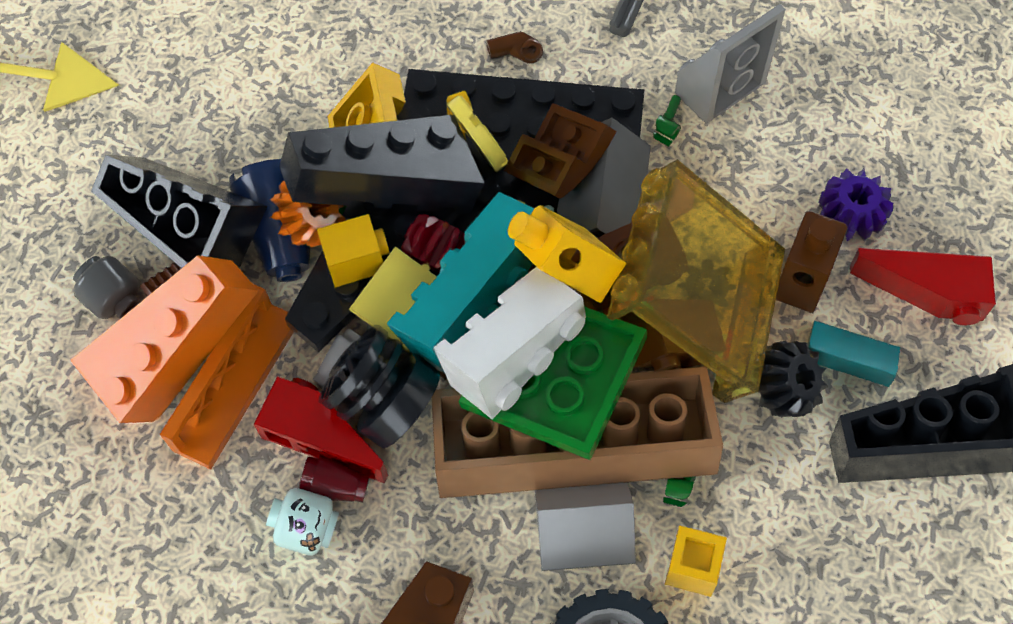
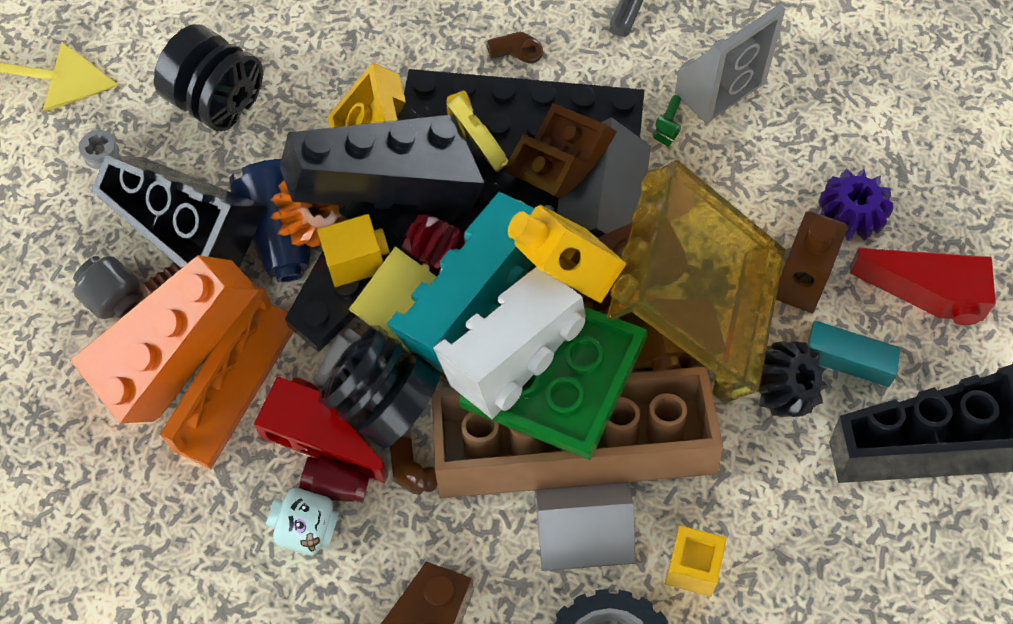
green hand [663,476,696,507] -> none
none -> light grey bush [78,130,120,169]
none -> black wheel [153,24,264,131]
none -> reddish brown arm [390,437,438,495]

